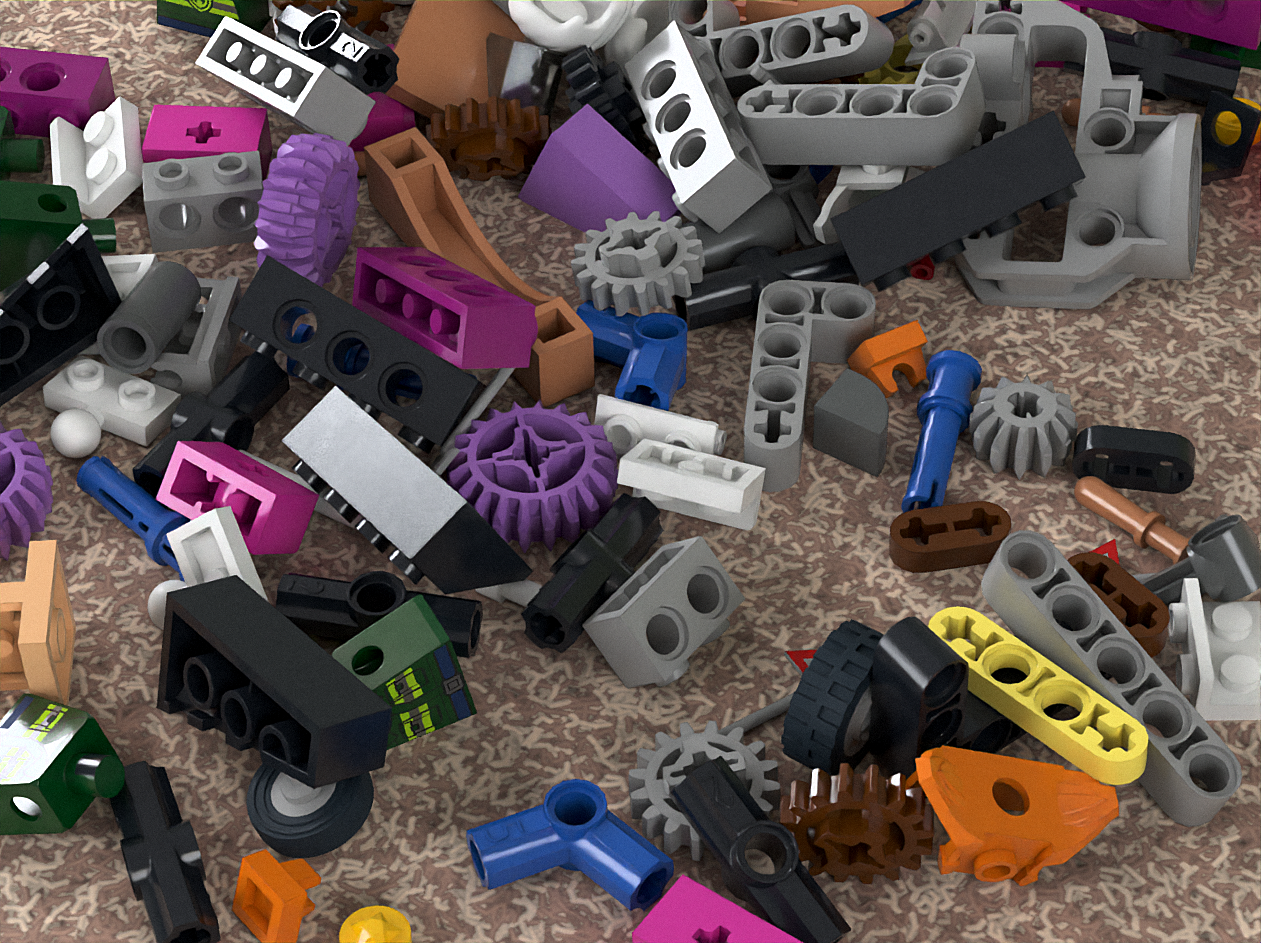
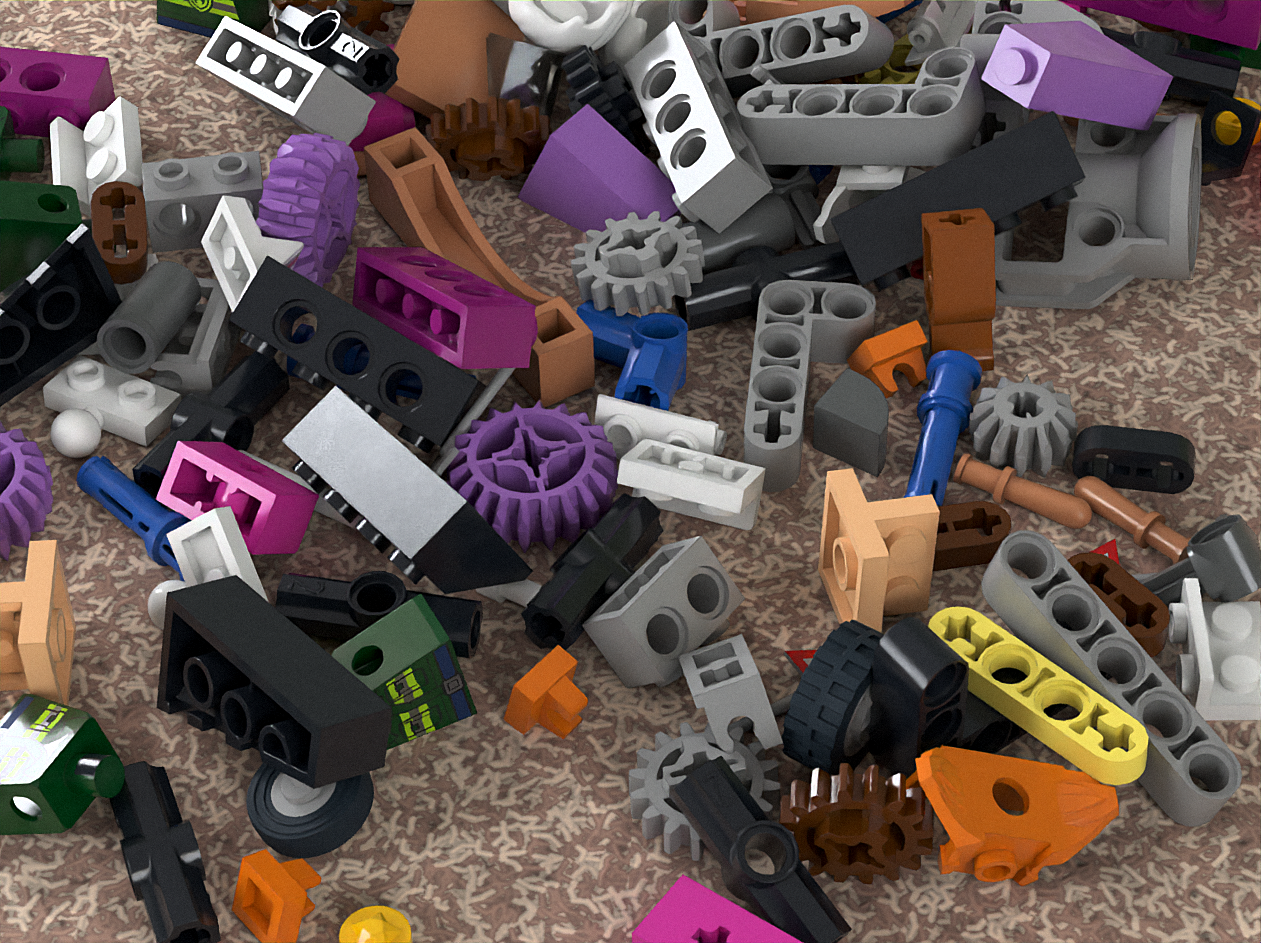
dark pink brick [141,105,273,181] -> none
blue piece [466,779,674,911] -> none
none -> reddish brown beam [91,181,148,285]
none -> white slope [201,195,304,313]
none -> orange tile [504,645,588,739]
none -> light grey hinge [678,634,783,754]
none -> light nougat bracket [818,468,940,633]
none -> dark orange piece [922,208,996,371]
none -> nougat piece [953,453,1092,529]
none -> medium lavender slope [981,21,1173,131]

